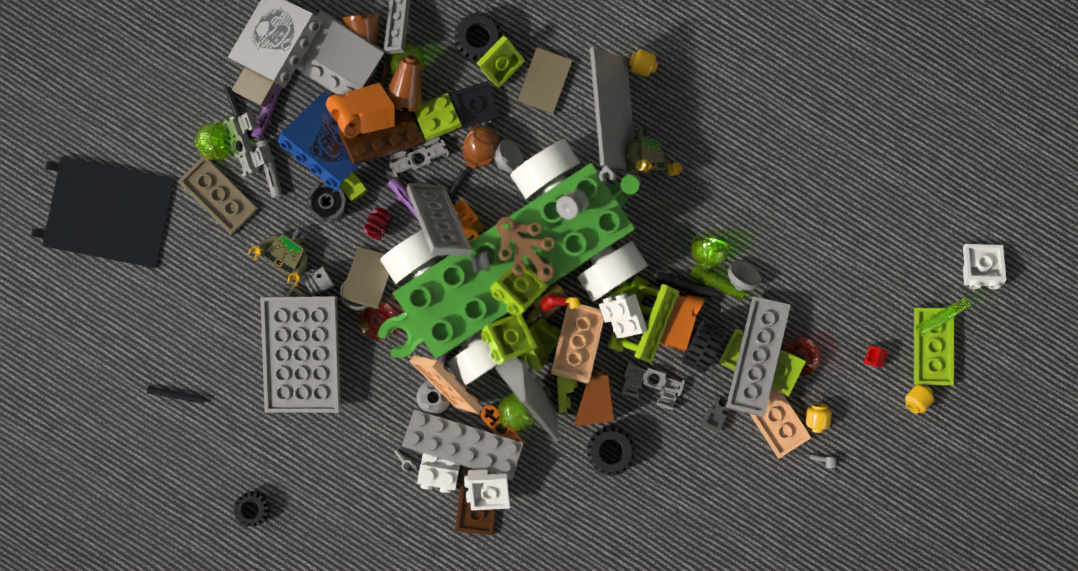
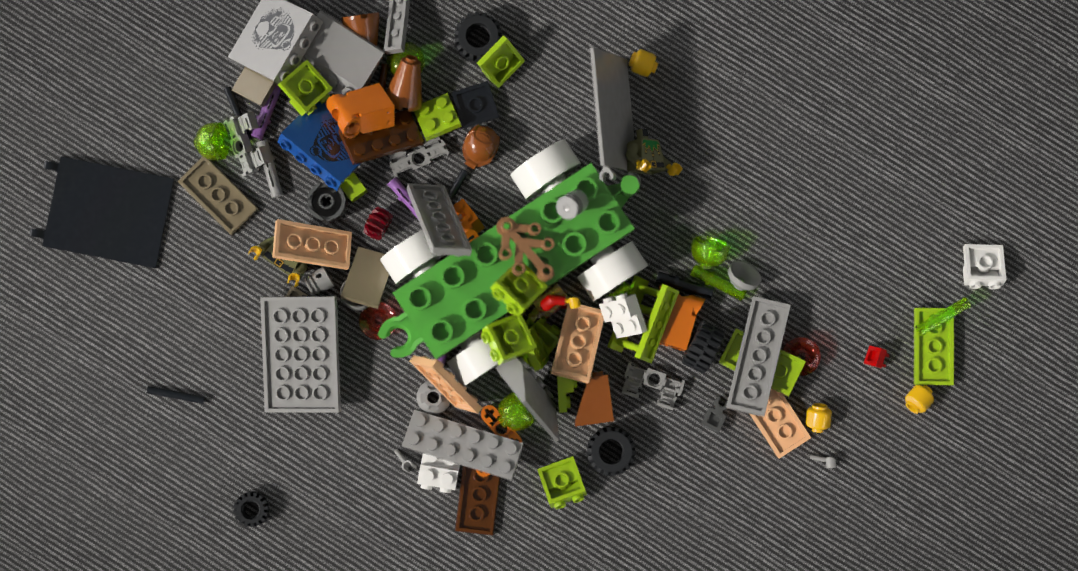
white plate [464,469,510,510] -> none
dark grey wheel [471,251,490,274] -> none
light grey piece [494,140,524,173] -> none
dark tan tile [517,48,572,114] -> none
none -> light nougat plate [272,219,352,270]
none -> lime plate [278,60,333,116]
none -> lime plate [537,456,587,509]

